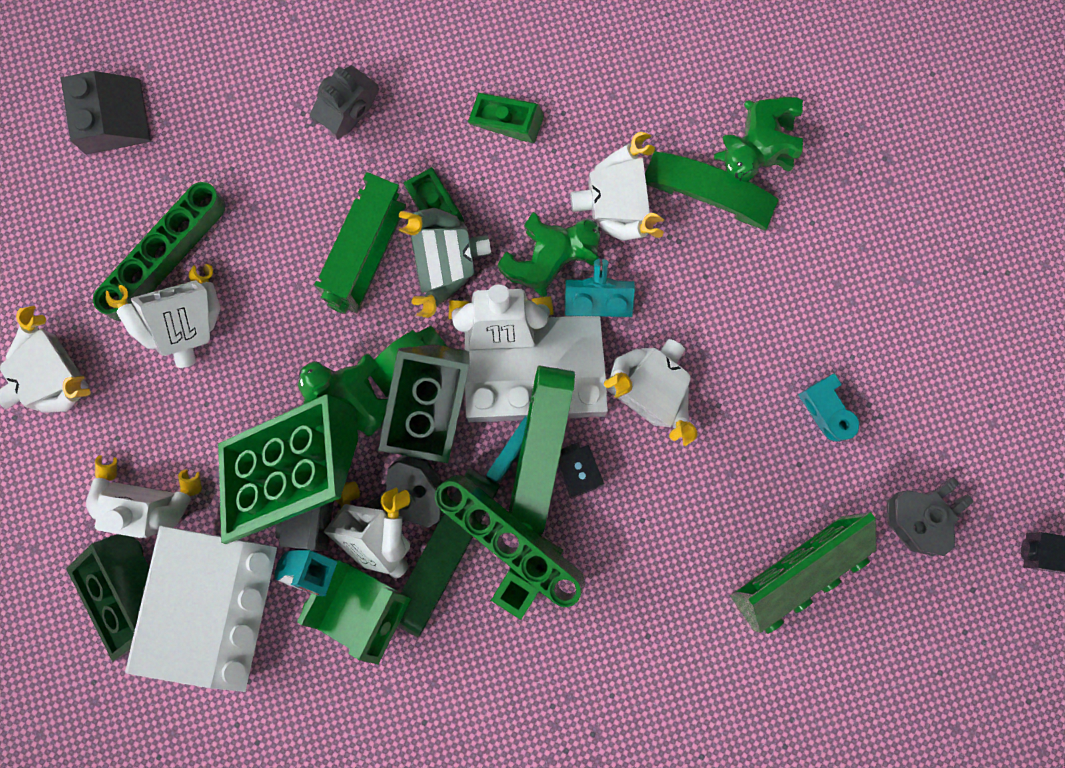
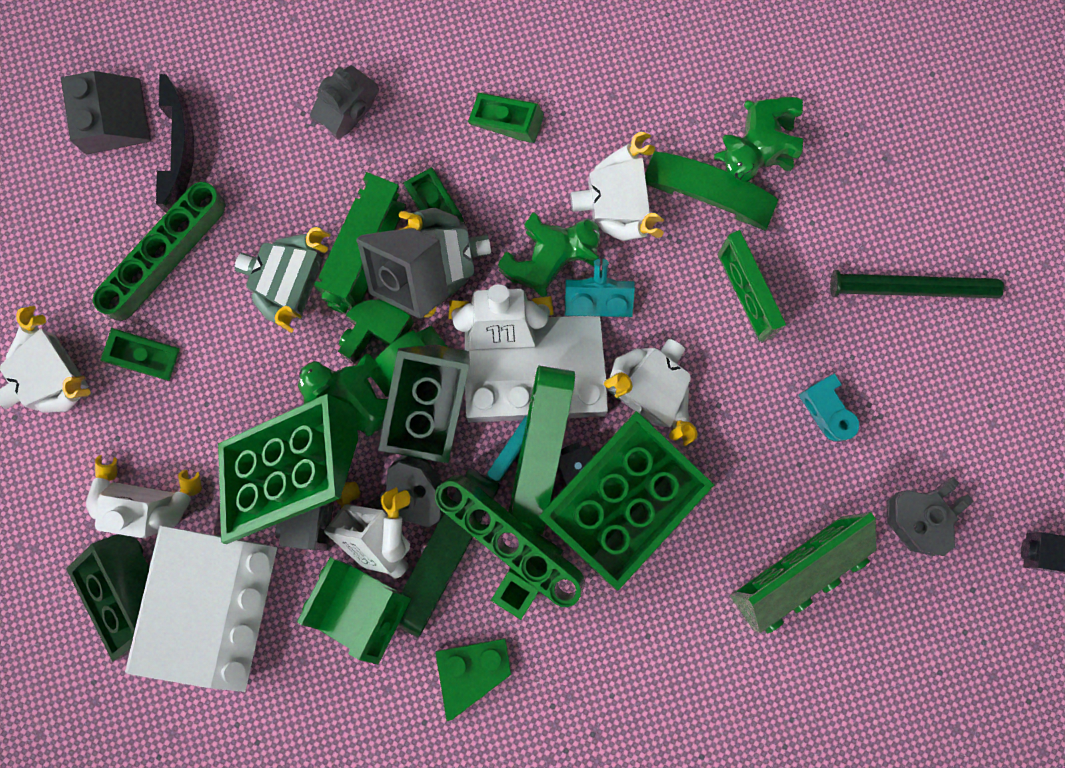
white torso [106,264,221,368] -> none
teal leg [274,550,337,596] -> none
none -> green slope [100,328,180,381]
none -> black slope [156,74,194,213]
none -> torso [235,227,331,333]
none -> green brick [338,300,414,365]
none -> dark grey slope [357,228,449,319]
none -> green wing [435,638,512,721]
none -> green slope [538,411,714,591]
none -> green tile [717,230,786,343]
none -> dark green axle [830,270,1004,299]

